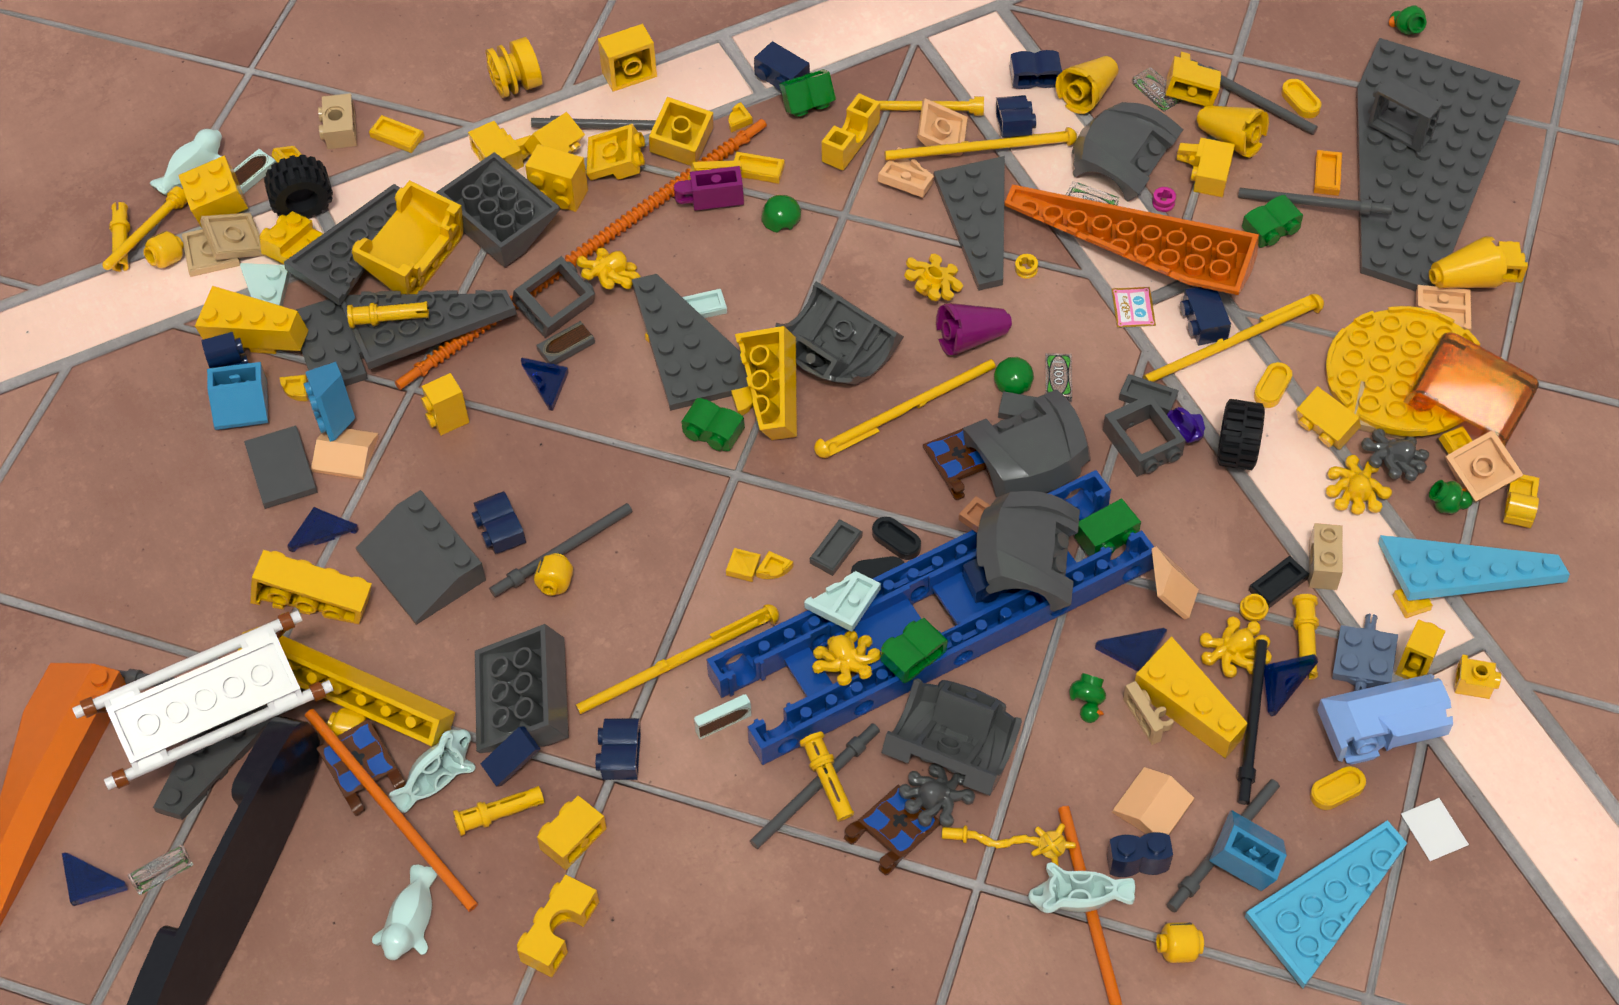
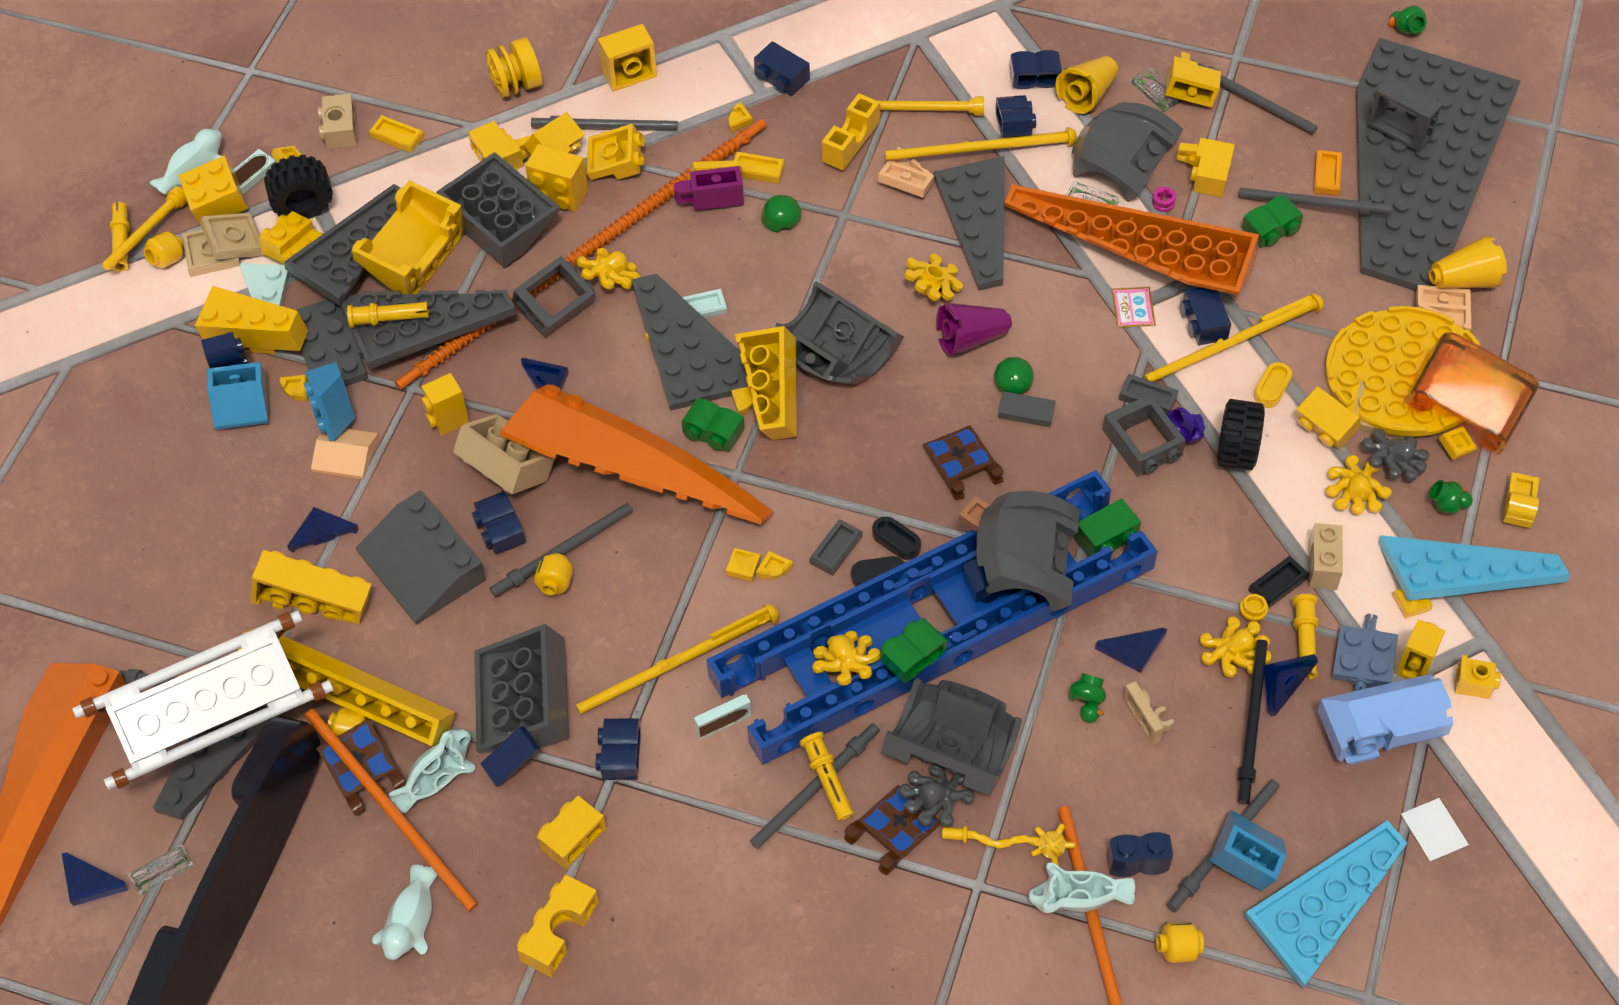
dark grey tile [244,425,318,509] -> none
yellow pin [452,786,545,836] -> none
tile [536,321,595,367] -> none
yellow brick [649,97,713,166] -> none
green brick [779,69,836,116] -> none
light aqua wing [804,571,881,632] -> none
yellow bar [814,359,996,458] -> none
light nougat slope [917,98,968,156] -> none
dark grey piece [963,389,1091,497] -> none
yellow bush [1015,254,1038,279] -> none
tile [1045,353,1072,402] -> none
light nougat slope [1112,767,1194,835] -> none
yellow wedge [1135,636,1247,759] -> none
light nougat slope [1152,546,1199,620] -> none
yellow cone [1197,105,1269,158] -> none
yellow tile [1281,79,1321,118] -> none
yellow tile [1310,766,1366,810] -> none
light nougat slope [1445,430,1523,503] -> none
yellow brick [1497,241,1528,283] -> none
none -> tan brick [453,414,554,494]
none -> orange wedge [500,385,773,525]

